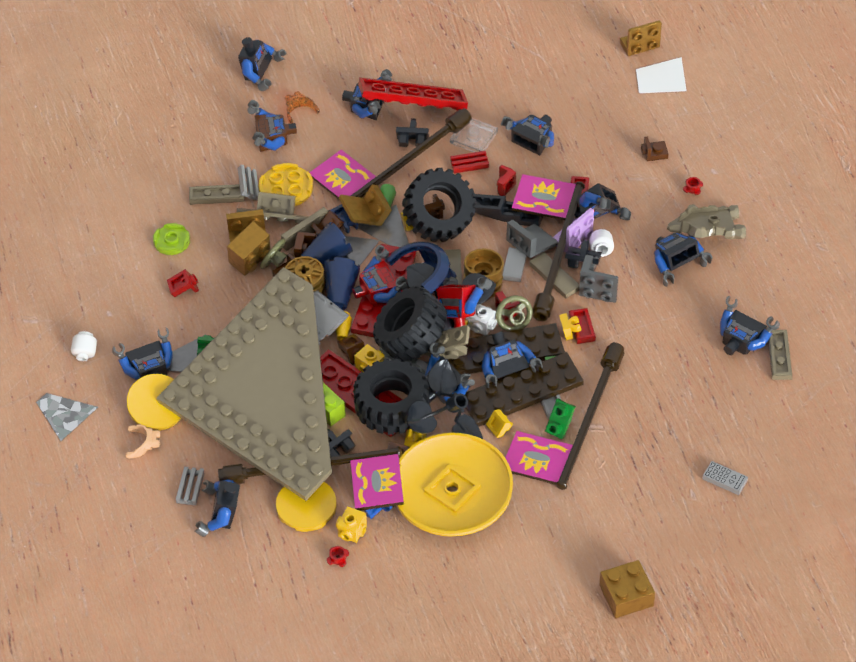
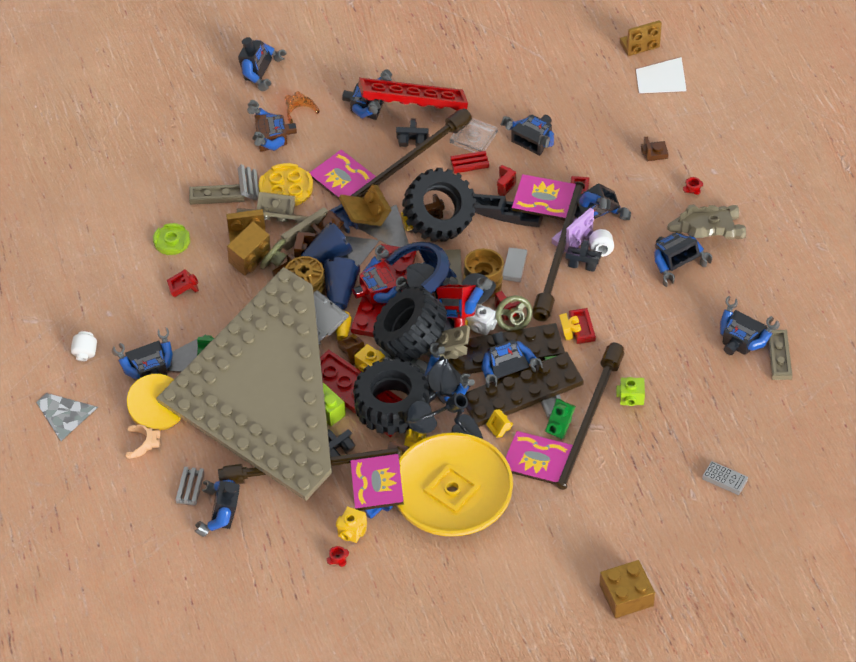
yellow tile [276,482,337,532] -> none
bright green cone [380,184,396,208] -> none
dark grey bracket [506,220,558,258] -> none
dark tan tile [530,252,580,299] -> none
dark grey bracket [579,255,619,303] -> none
none -> lime brick [616,377,645,406]

